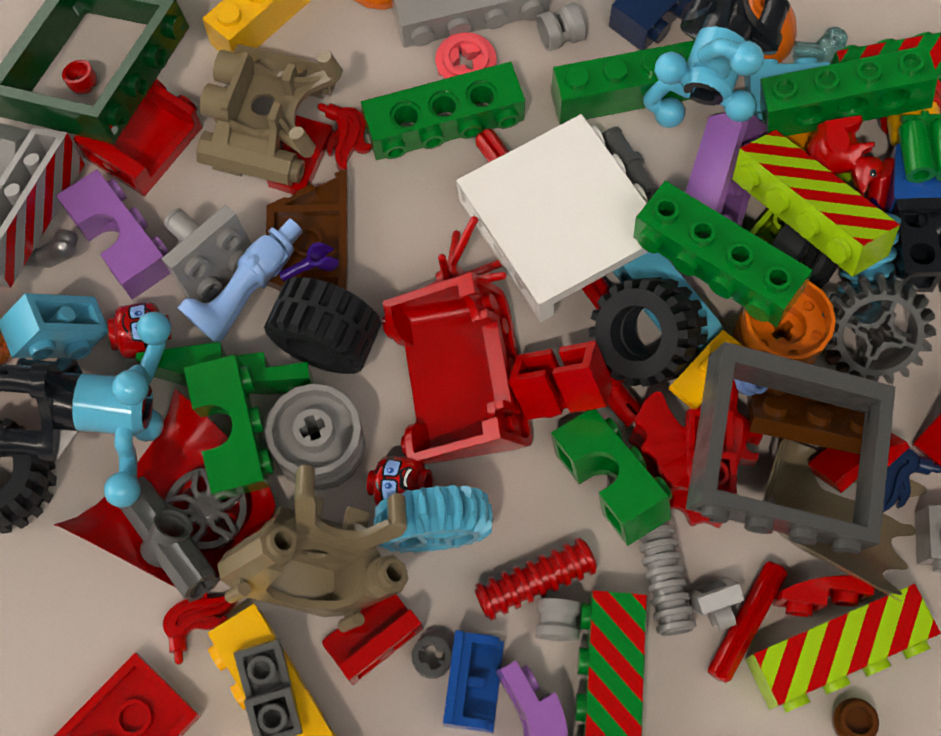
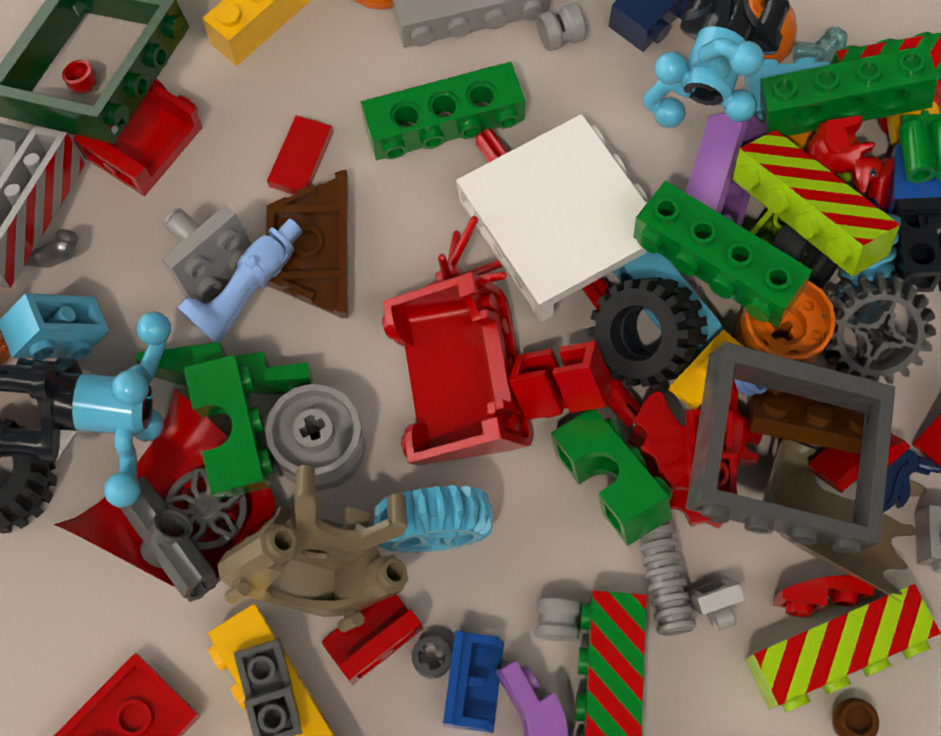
medium lavender arch [56,169,171,300] -> none
red head [108,302,172,359] -> none
red piece [162,592,238,665] -> none
dark tan piece [196,44,343,186] -> none
black tyre [264,277,382,374] -> none
dark purple hand [279,242,339,281] -> none
red piece [317,103,371,171] -> none
head [366,456,433,505] -> none
coral gear [435,32,496,79] -> none
red piece [474,537,597,621] -> none
green brick [551,40,695,125] -> none
dark grey pin [602,127,659,201] -> none
red axle [708,561,787,683] -> none

